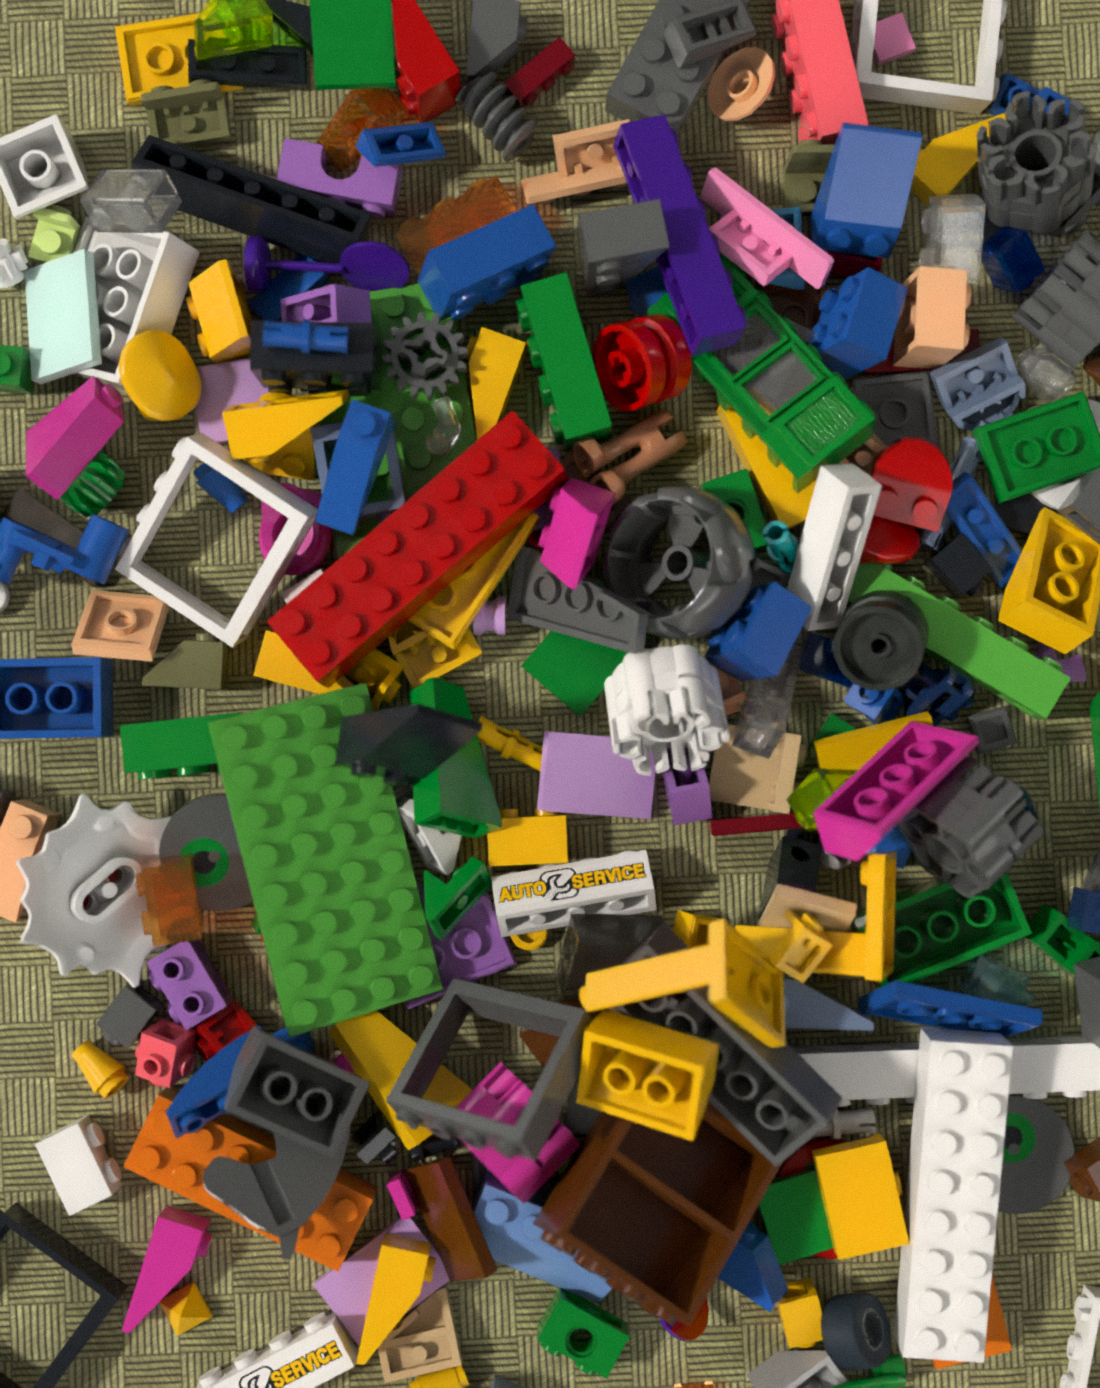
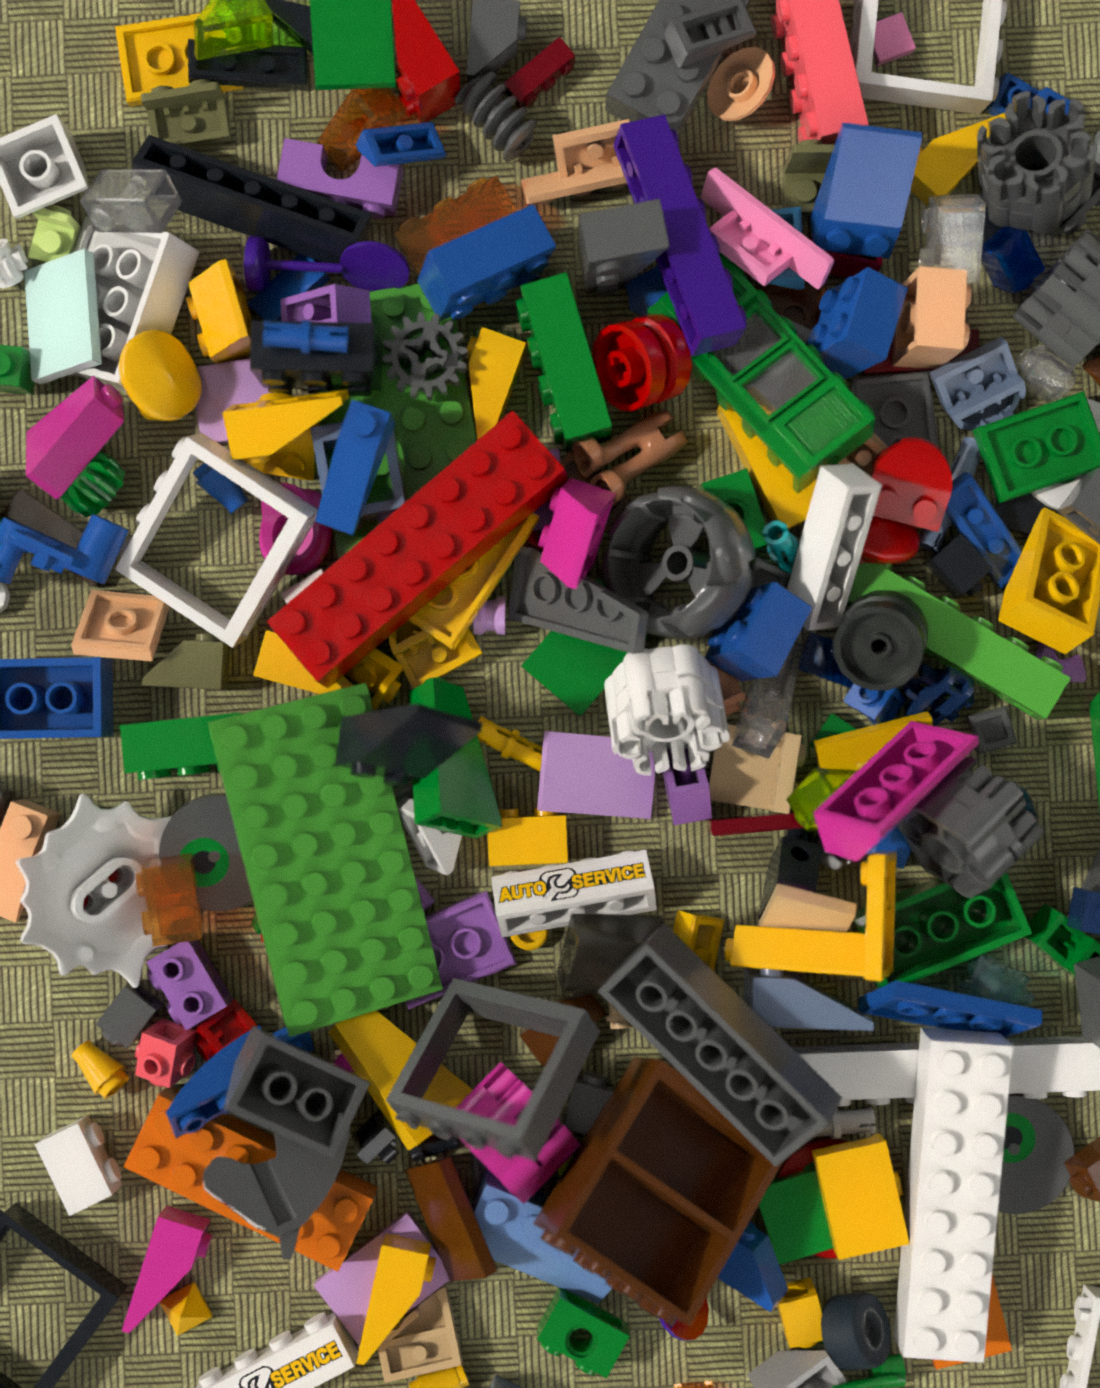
dark pink tile [386,1169,418,1221] -> none
green slope [424,856,492,941] -> none
clear arm [425,397,462,456] -> none
yellow slope [577,1009,720,1141] -> none
yellow piece [580,919,786,1048] -> none
yellow bracket [768,909,833,983] -> none

